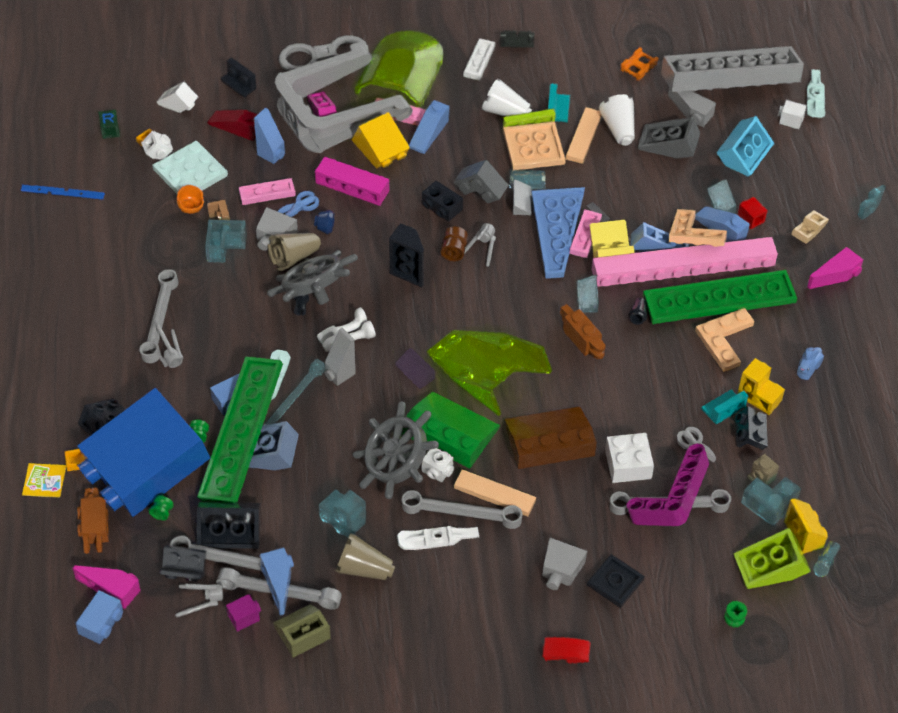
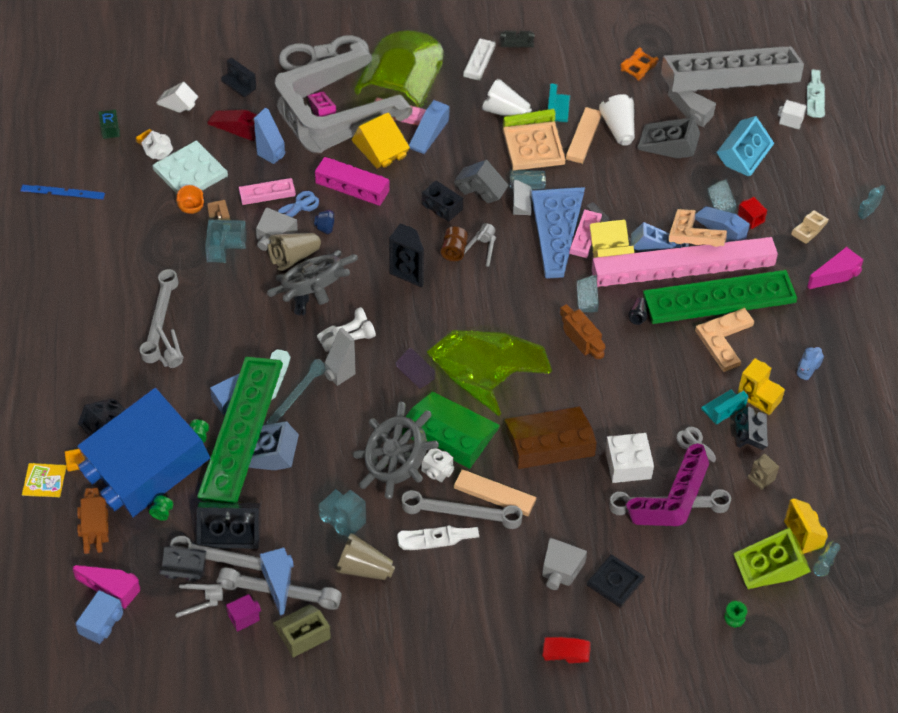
clear light blue brick [741,477,801,526] -> none

